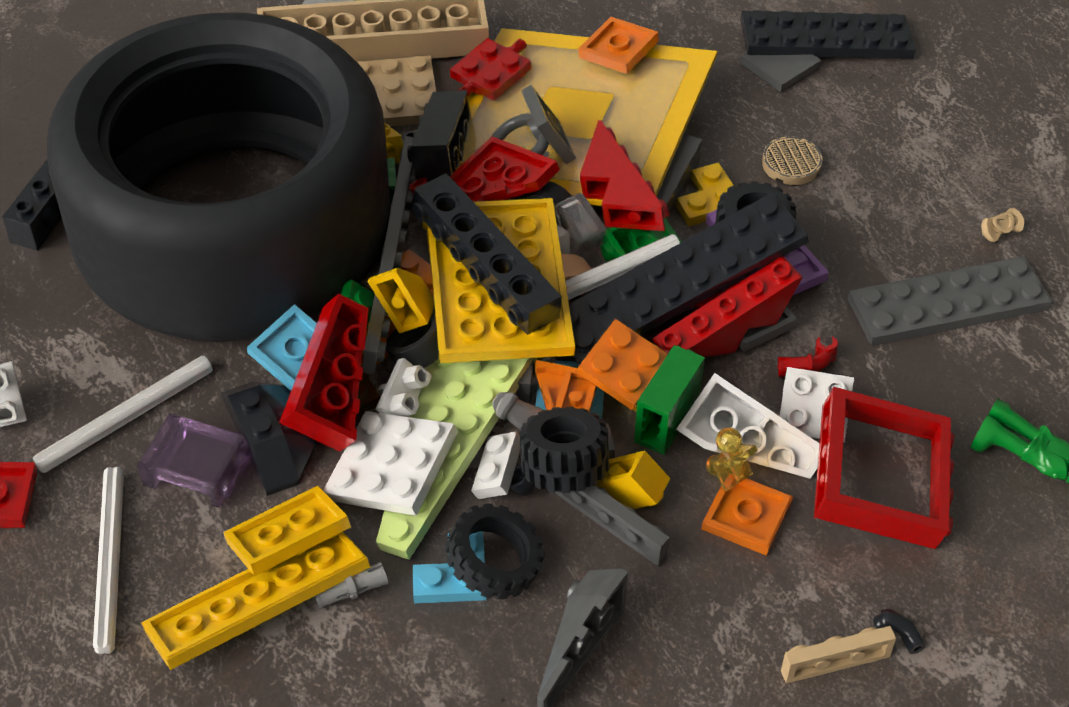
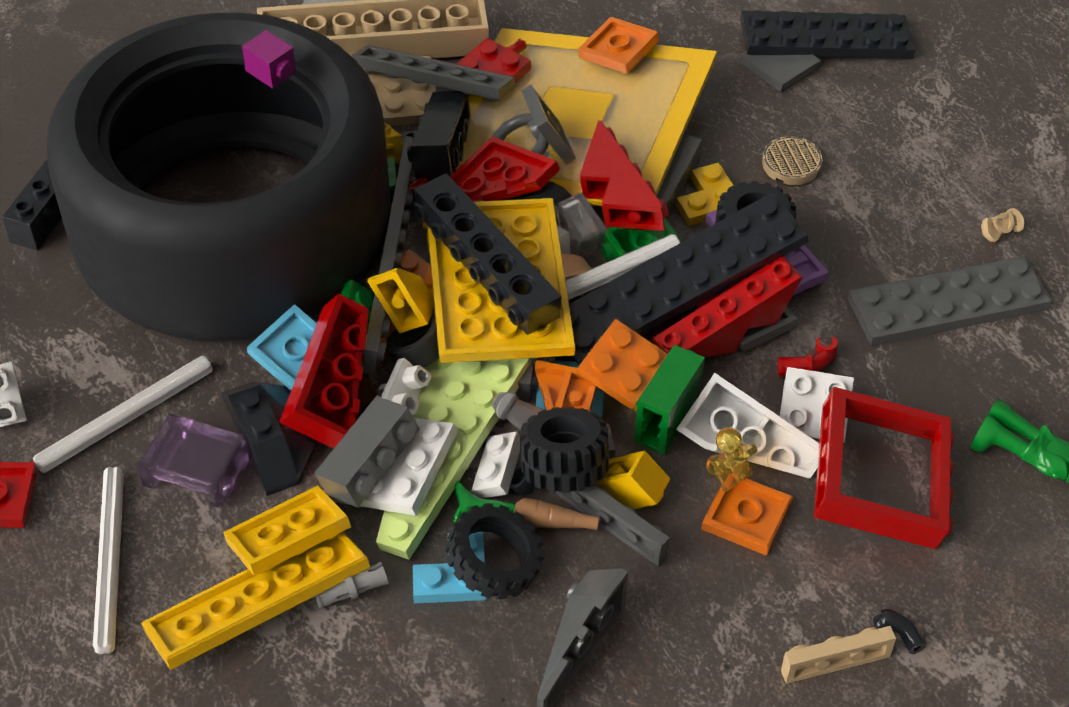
none -> magenta brick [242,30,296,89]
none -> dark grey brick [314,396,420,508]
none -> dark grey plate [352,45,515,101]
none -> medium nougat piece [453,481,600,530]

